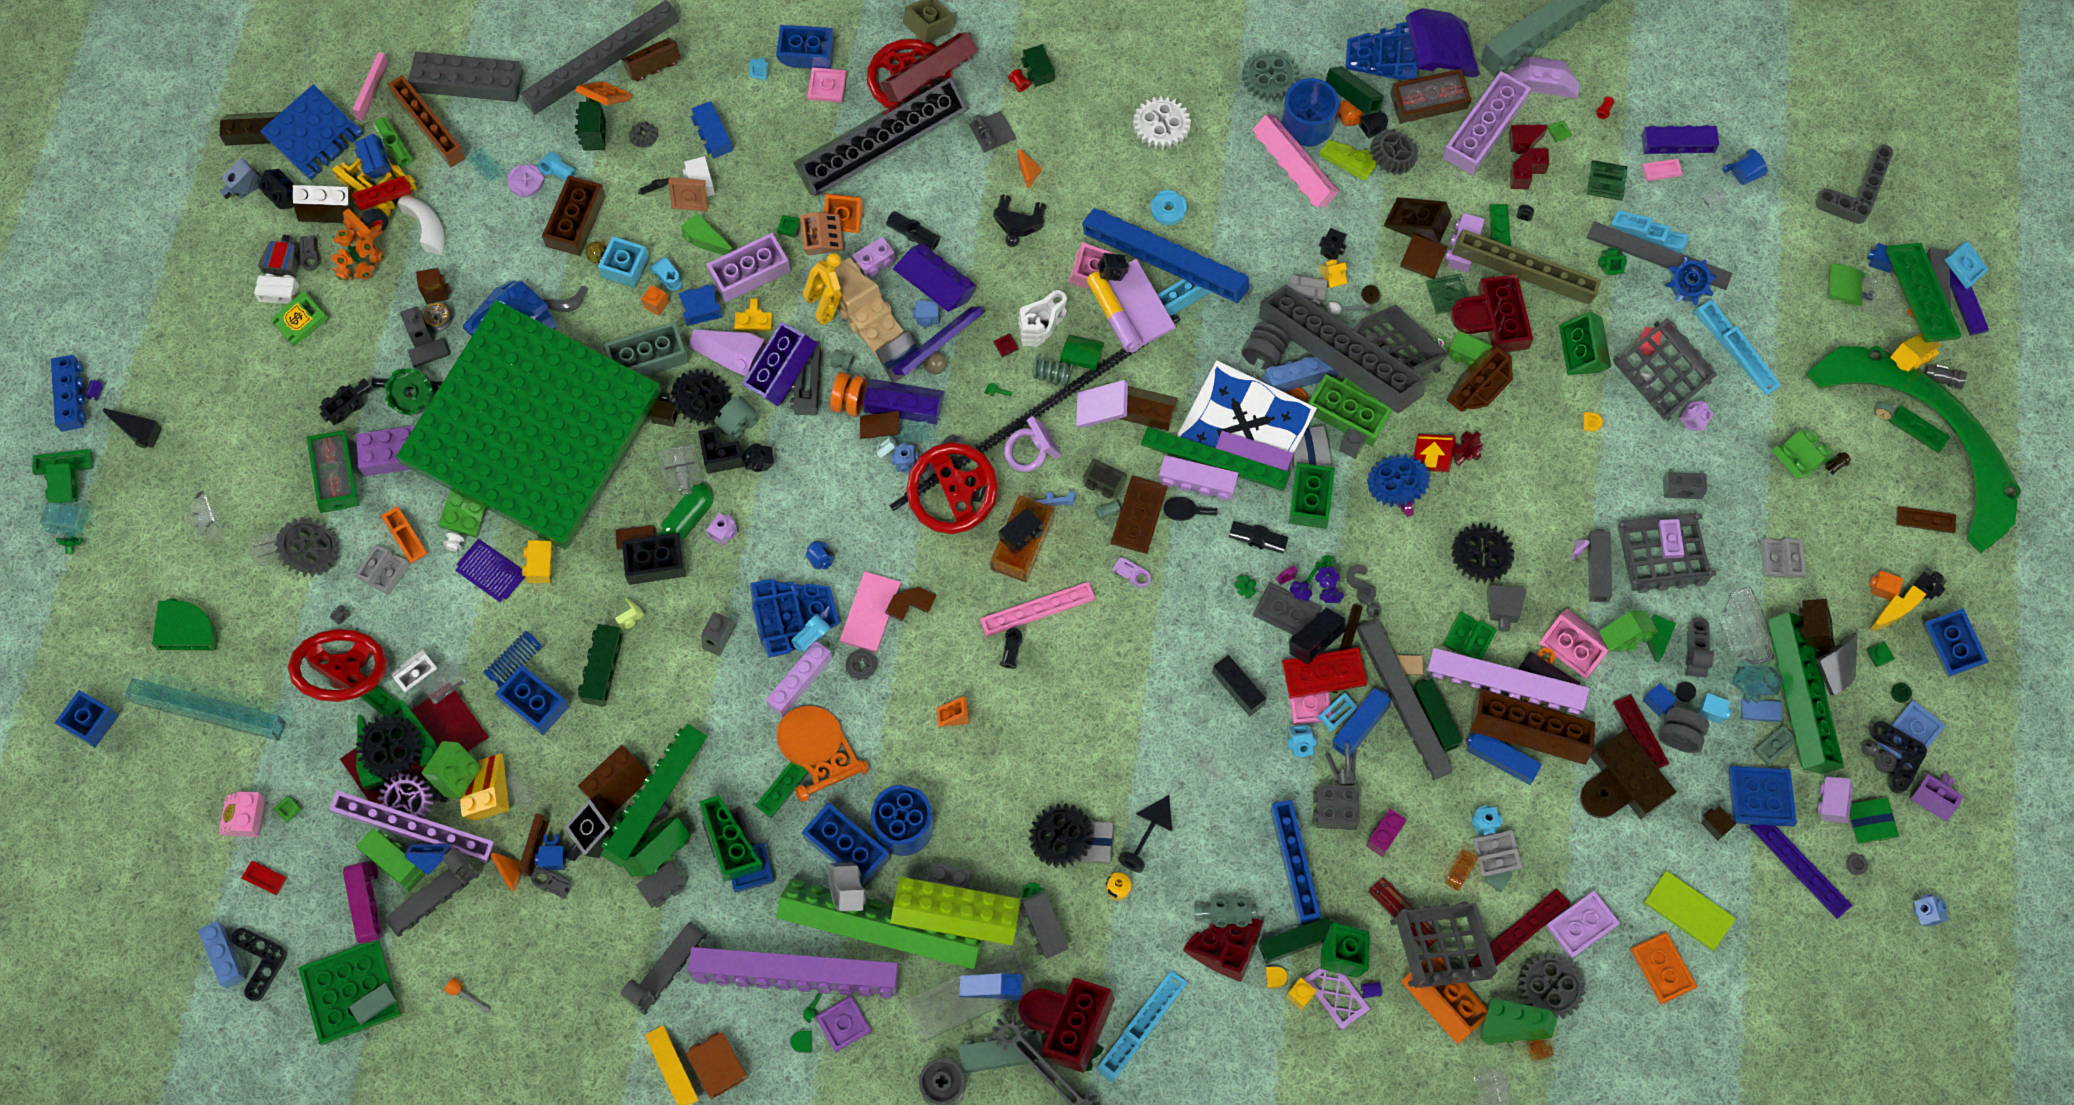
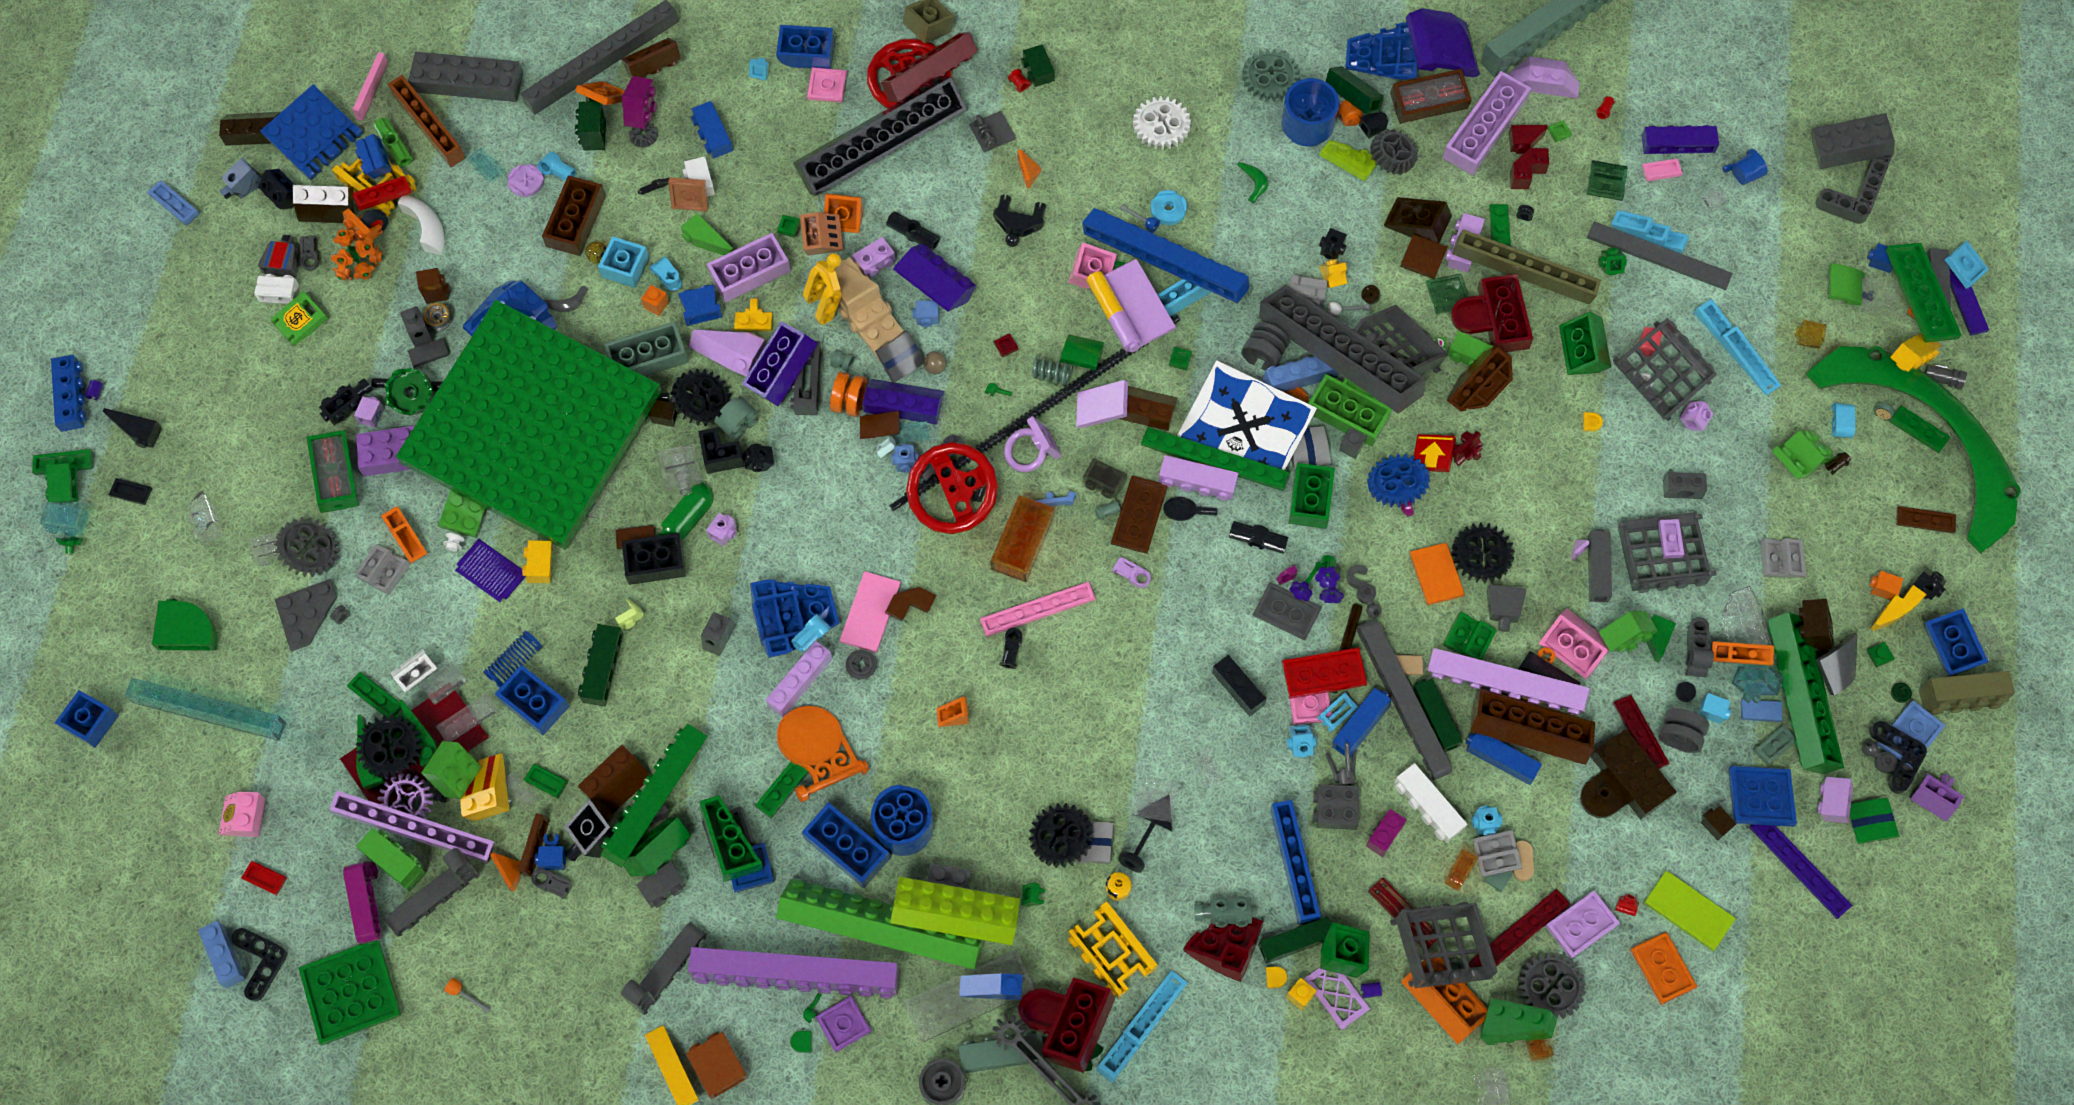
bright green tile [273,795,302,823] -> none
red piece [287,629,388,702] -> none
sand green tile [349,983,397,1025] -> none
blue slope [405,844,451,875] -> none
blue head [806,541,834,569] -> none
light grey brick [828,862,866,911] -> none
dark purple tile [892,307,983,375] -> none
black brick [998,507,1043,554] -> none
white piece [1018,290,1067,347] -> none
dark grey brick [1019,890,1069,959] -> none
black brick [1097,253,1128,281] -> none
medium lavender tile [1216,431,1294,471] -> none
green plant [1234,575,1256,599] -> none
bright pink brick [1253,114,1339,207] -> none
black brick [1289,608,1345,665] -> none
blue brick [1643,683,1677,717] -> none
blue brick [1665,256,1717,305] -> none
dark grey tile [1846,854,1868,875] -> none
medium blue brick [1914,894,1949,926] -> none
none -> black tile [108,478,152,505]
none -> medium blue plate [148,180,199,226]
none -> dark grey plate [274,579,337,652]
none -> lavender brick [354,397,384,428]
none -> clear plate [436,693,499,742]
none -> green tile [524,764,568,799]
none -> magenta brick [622,76,657,129]
none -> yellow fence [1068,901,1158,999]
none -> hinge [1120,204,1160,233]
none -> clear tile [1133,777,1178,822]
none -> green plate [1169,347,1192,371]
none -> green piece [1237,162,1268,204]
none -> white brick [1394,763,1468,843]
none -> orange tile [1409,543,1465,606]
none -> tan tile [1513,841,1534,881]
none -> red plate [1615,894,1639,916]
none -> orange slope [1712,641,1774,666]
none -> clear yellow brick [1795,320,1826,349]
none -> dark grey brick [1812,113,1895,170]
none -> medium azure beam [1832,403,1855,438]
none -> olive brick [1919,671,2015,715]

